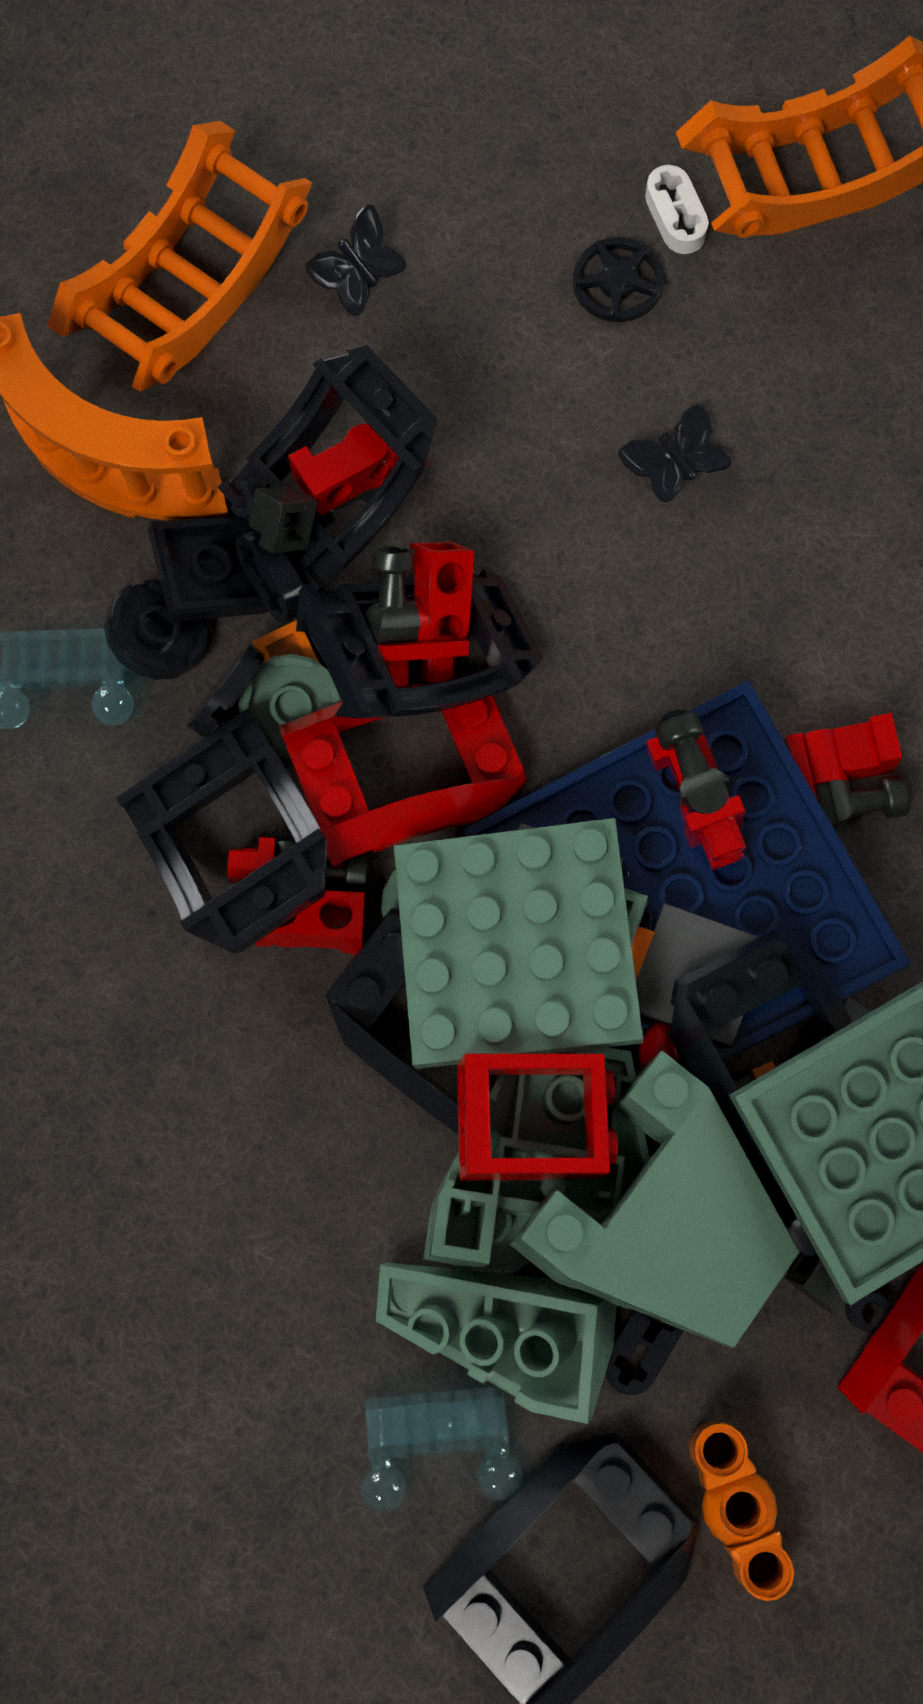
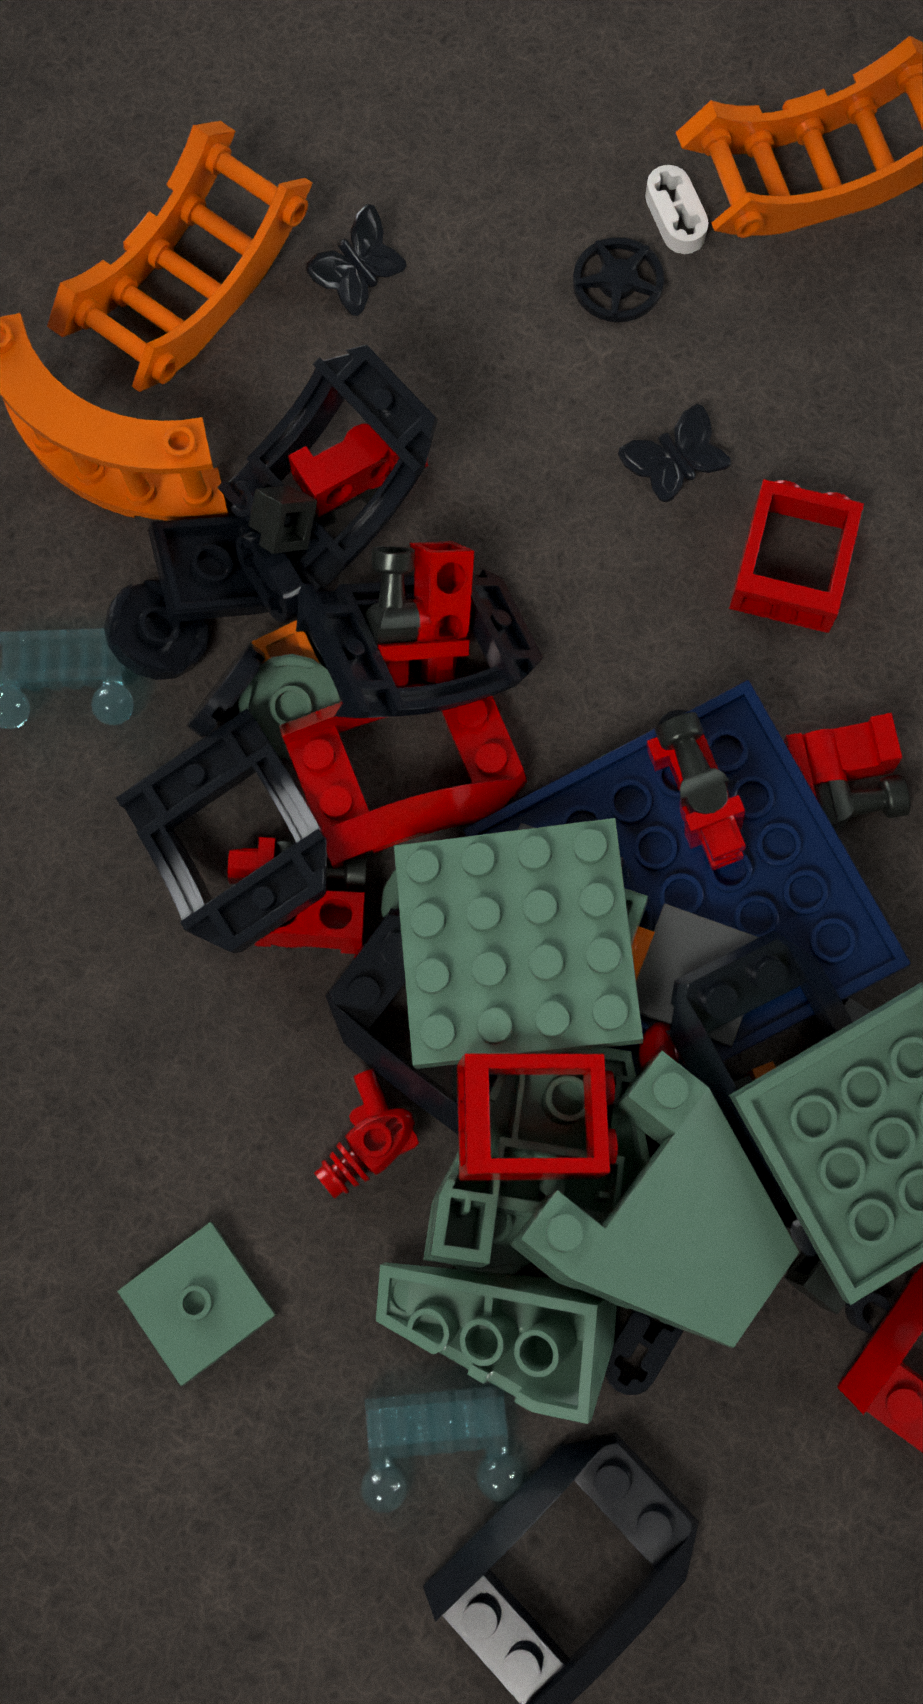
orange piece [688,1420,794,1601] -> none
none -> sand green plate [117,1222,277,1386]
none -> red piece [314,1069,419,1199]
none -> red window [729,479,864,633]

